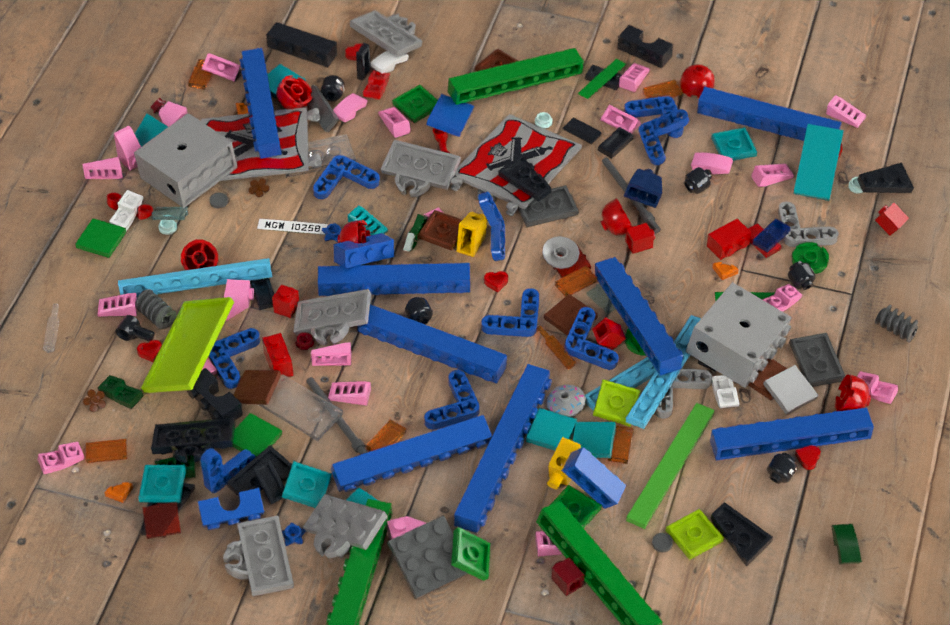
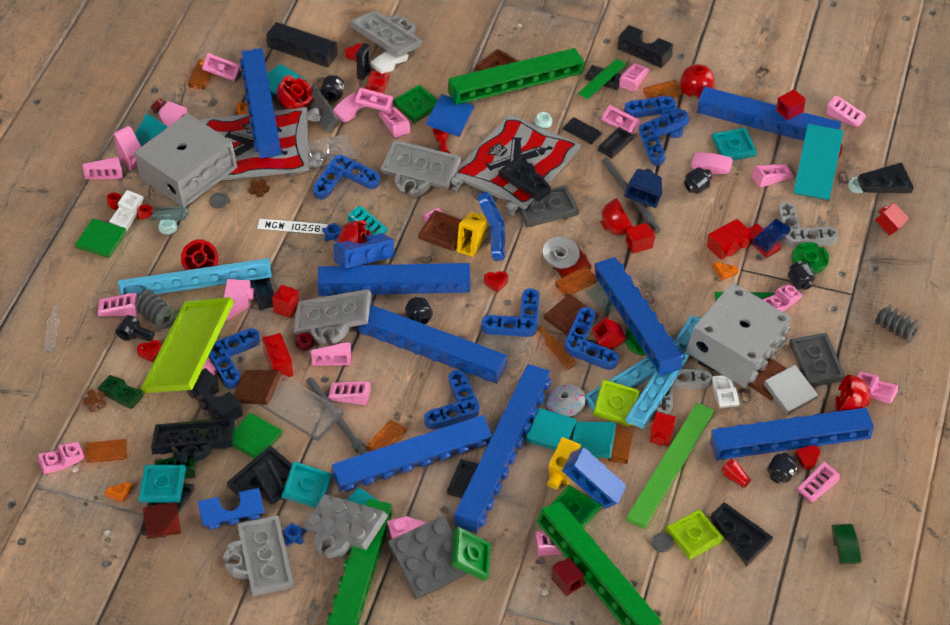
blue beam [201,448,256,493] -> none
dark green tile [403,214,428,252] -> none
none -> bright pink slope [354,88,393,112]
none -> black tile [447,459,478,498]
none -> red brick [650,412,676,447]
none -> red cone [721,459,751,488]
none -> red brick [776,89,806,121]
none -> bright pink slope [797,461,840,503]

